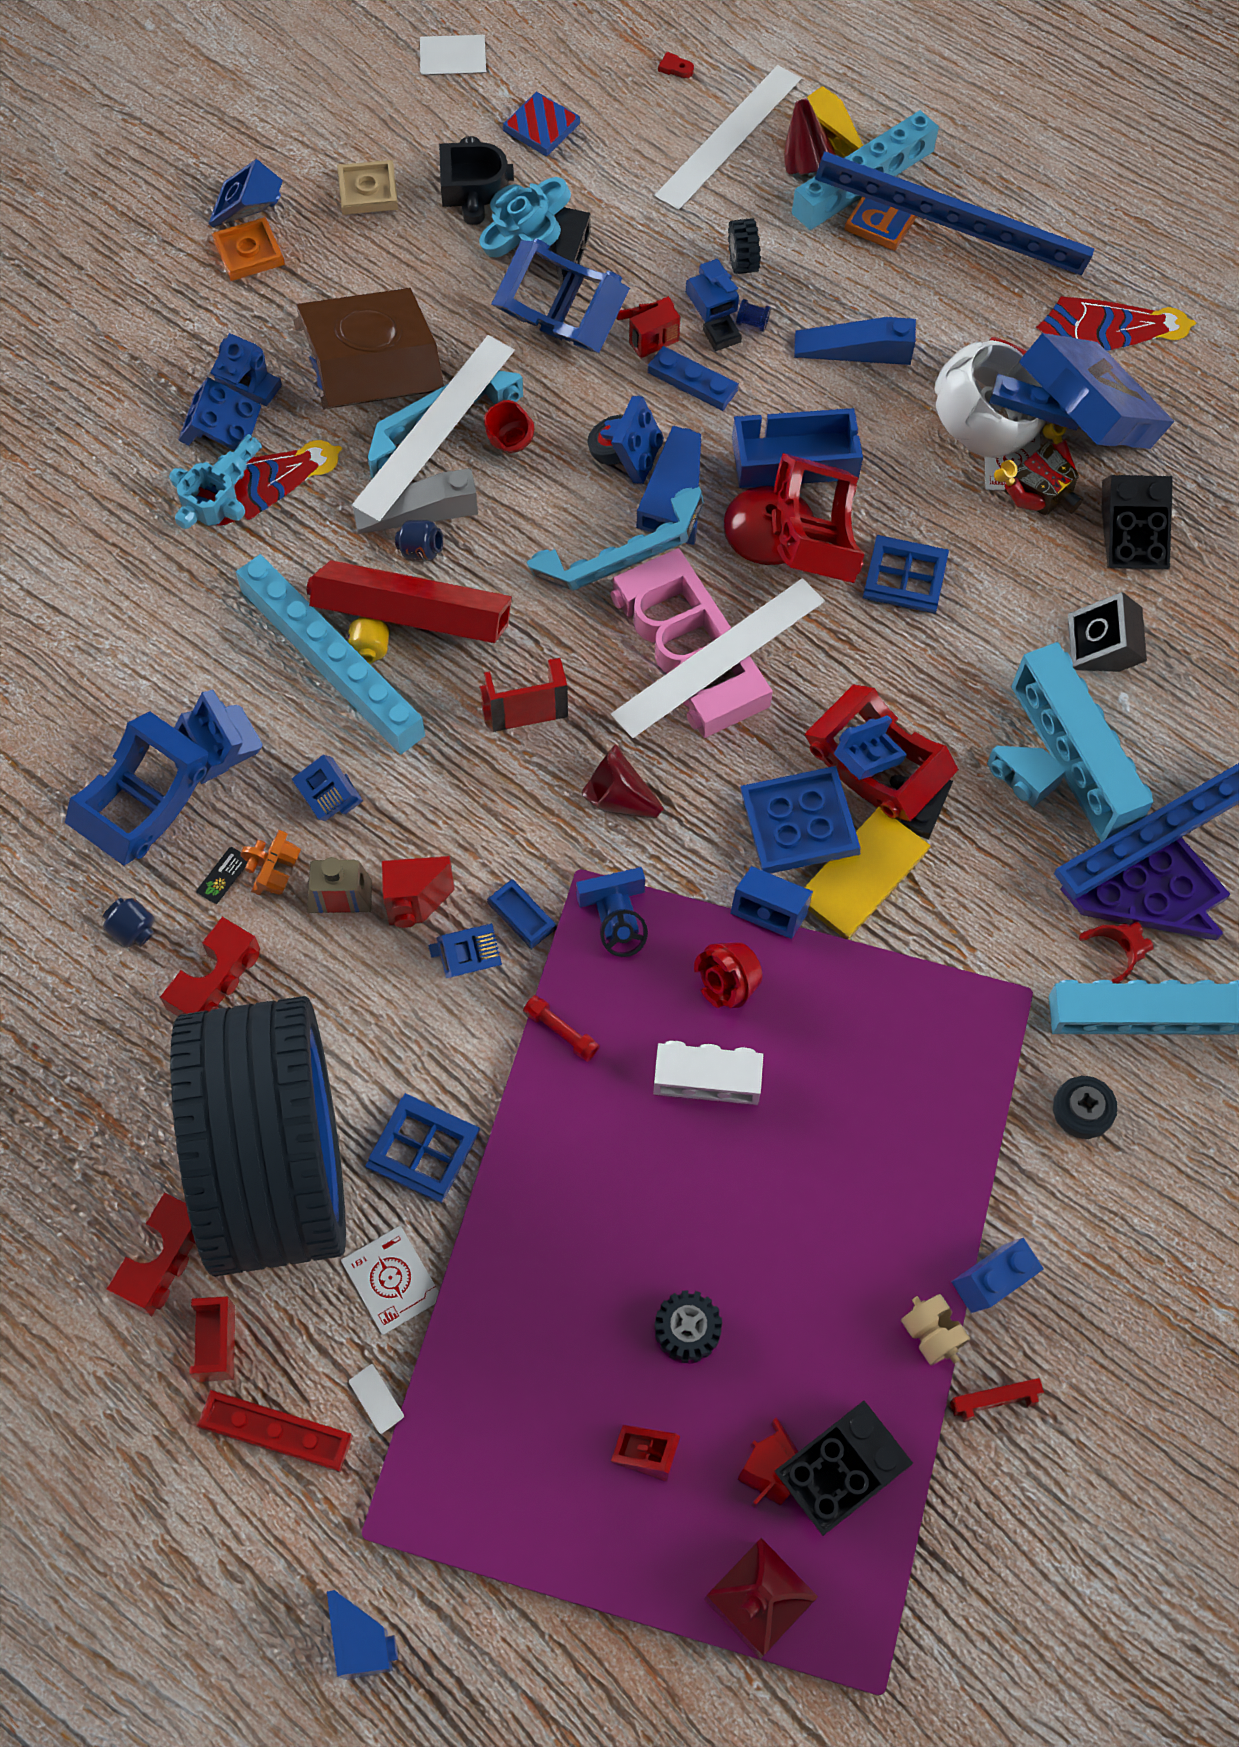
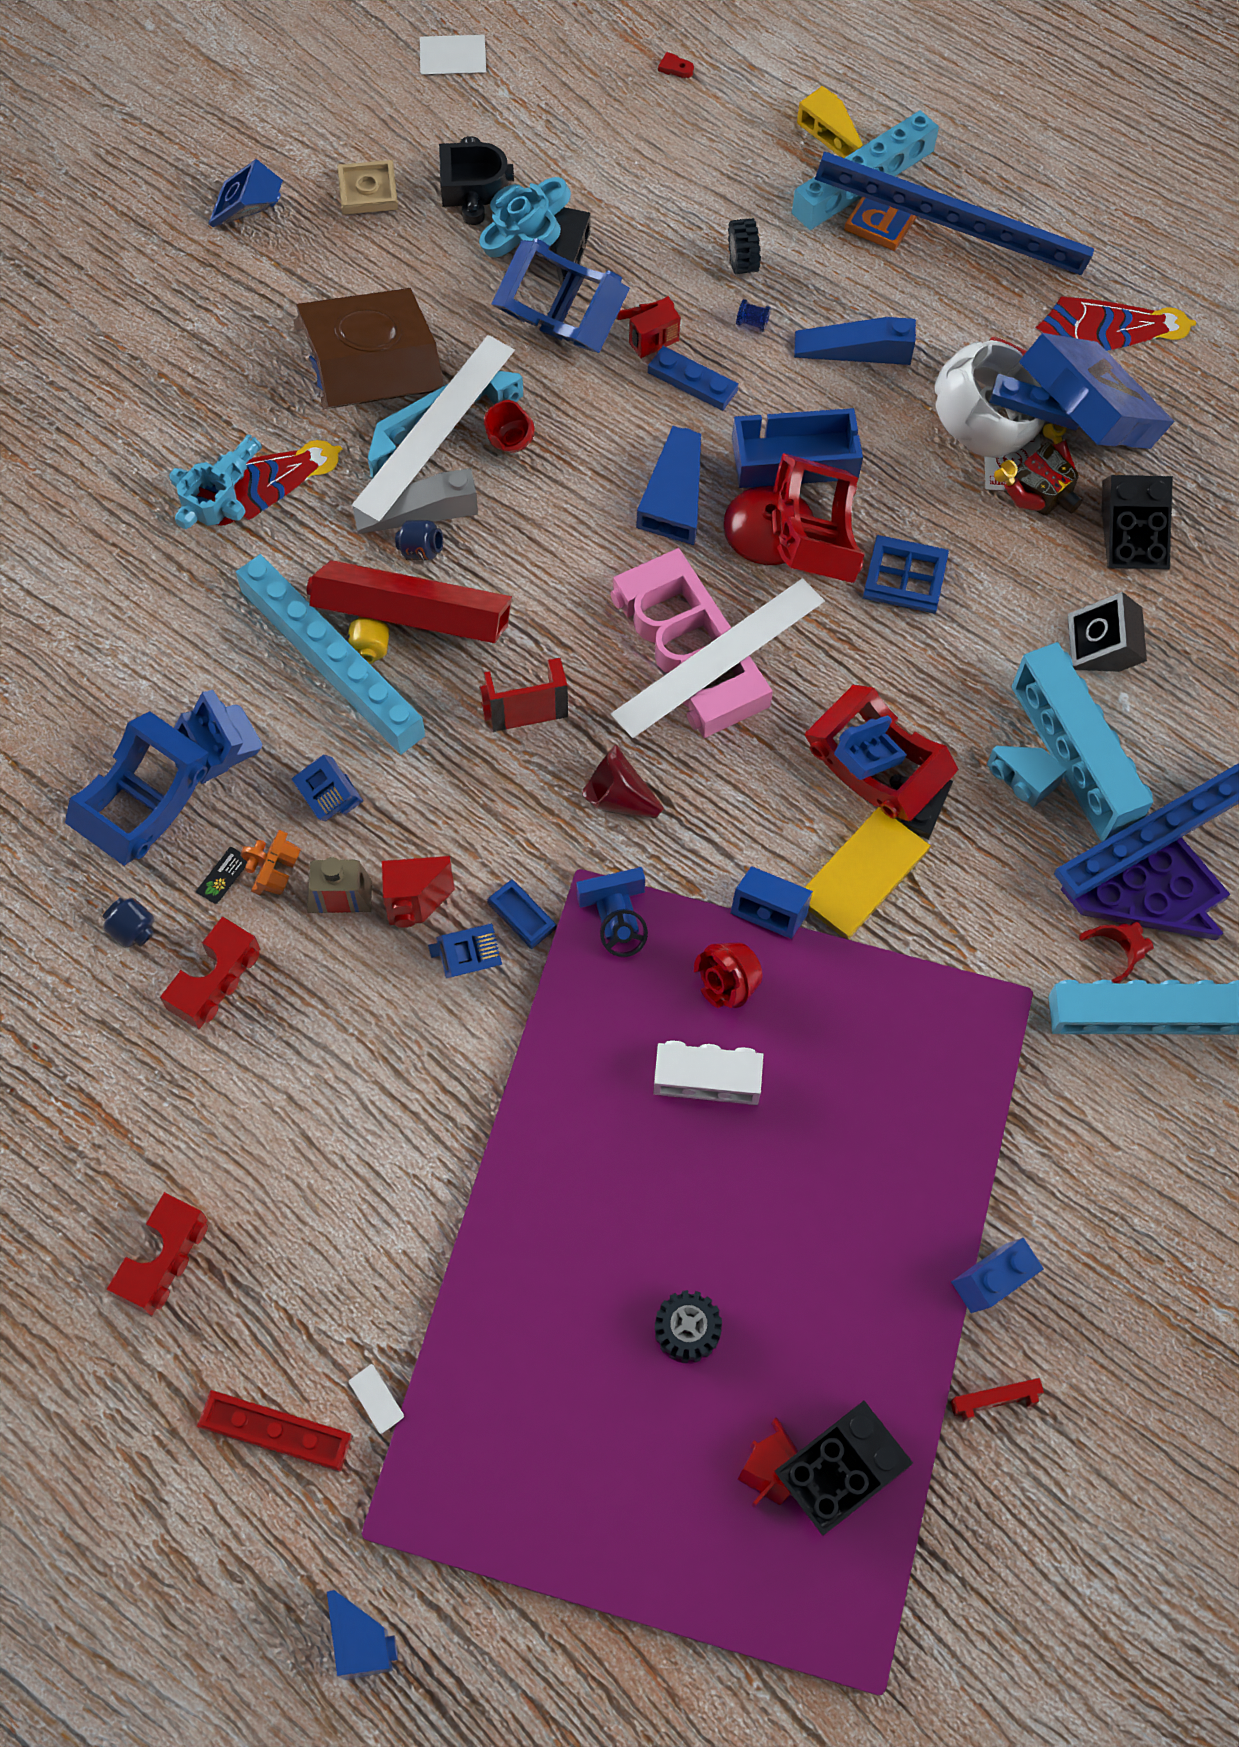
black wheel [170,996,346,1277] -> none
blue bracket [178,377,261,451] -> none
red panel [189,1296,235,1382] -> none
blue tile [210,333,282,407] -> none
orange tile [211,217,285,281] -> none
white sticker [341,1226,439,1335] -> none
blue piece [365,1093,480,1204] -> none
blue tile [503,91,580,156] -> none
red bar [523,995,600,1062] -> none
medium azure slope [527,487,704,591] -> none
blue plate [587,396,664,484] -> none
red slope [611,1425,680,1482] -> none
white sticker [654,65,802,210] -> none
blue piece [685,258,739,323] -> none
black tile [703,314,742,351] -> none
dark red piece [704,1537,818,1659] -> none
blue plate [740,766,861,874] -> none
dark red hat [784,98,837,175] -> none
tan wheel [901,1294,971,1366] -> none
black wheel [1053,1075,1117,1139] -> none

